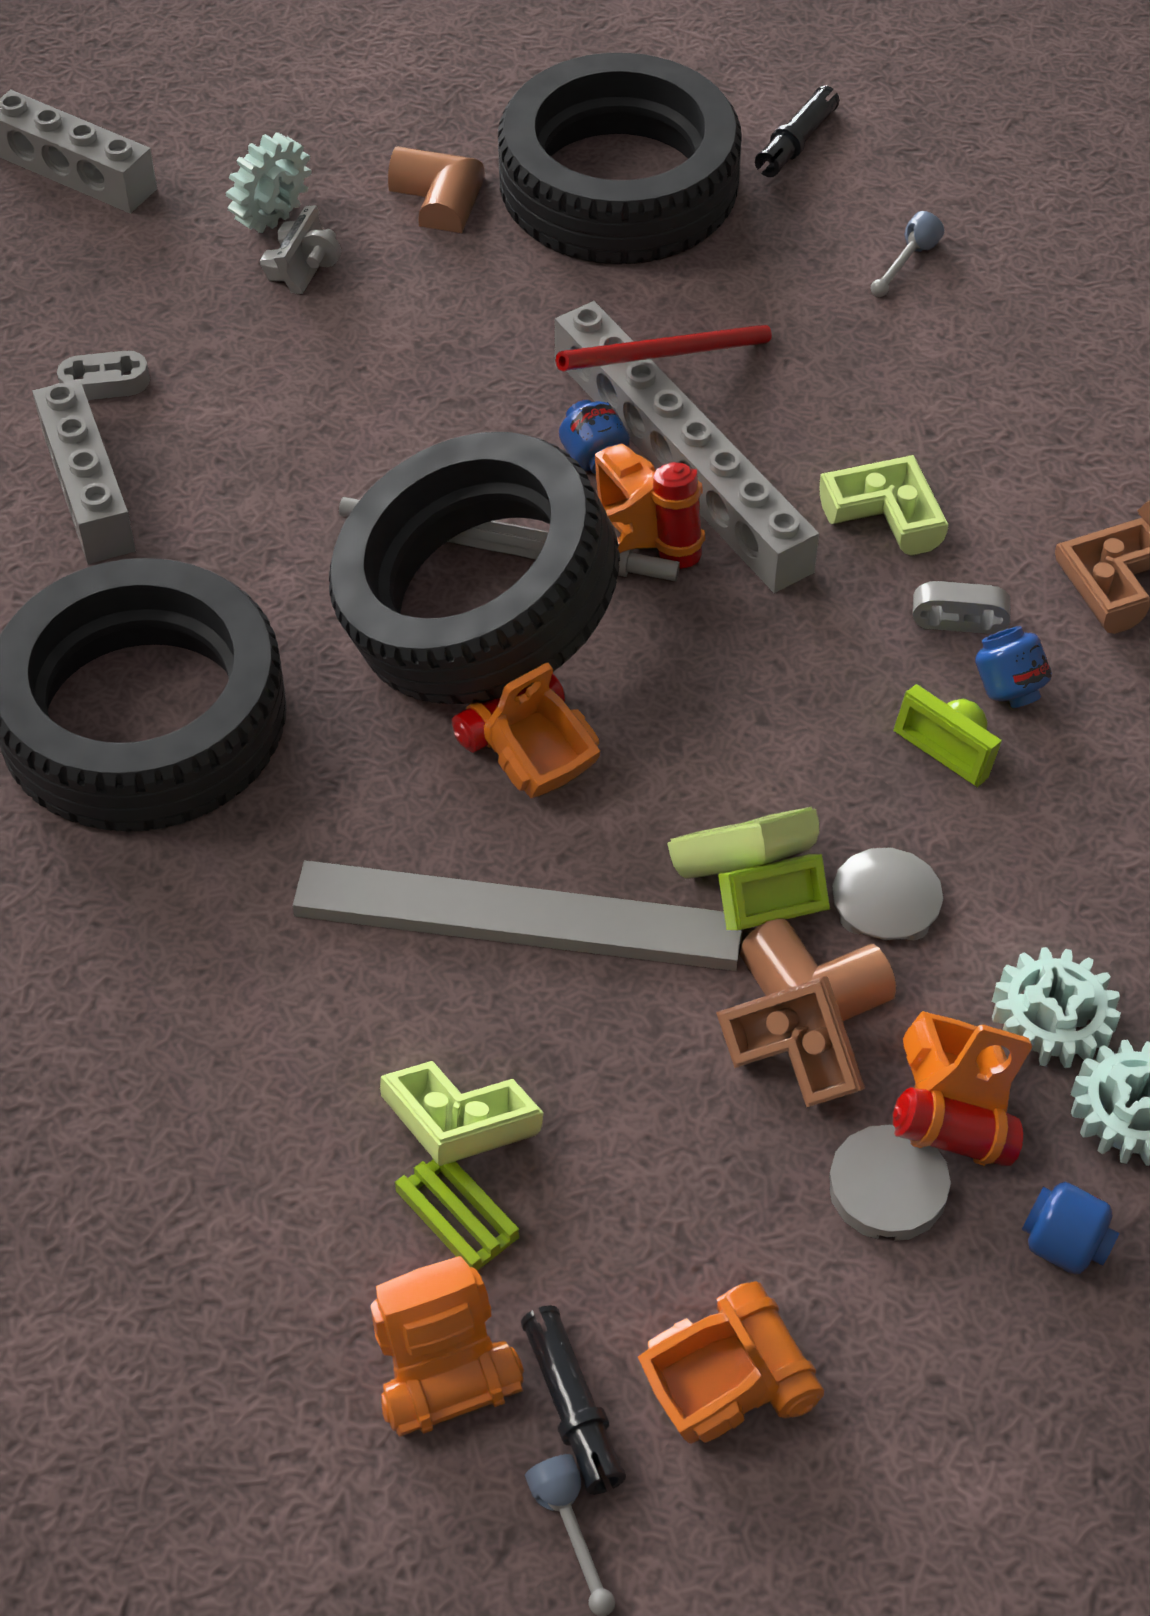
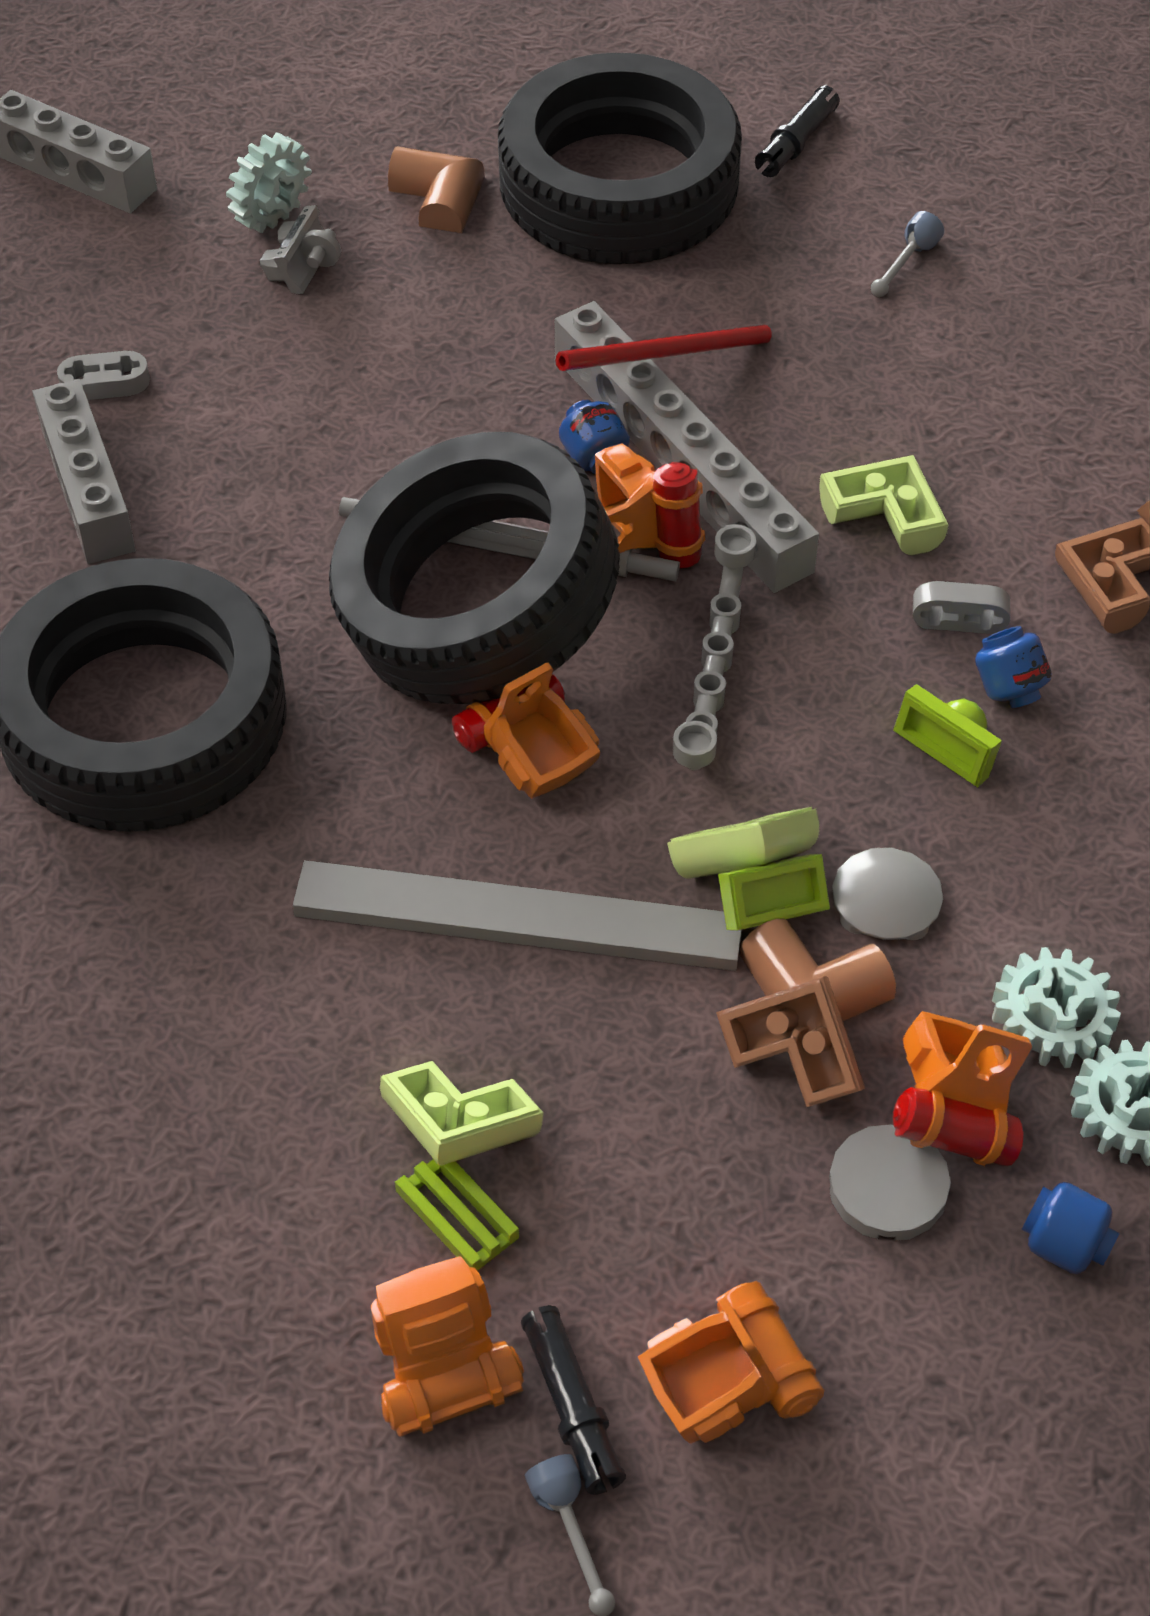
none -> light grey bar [673,524,756,771]

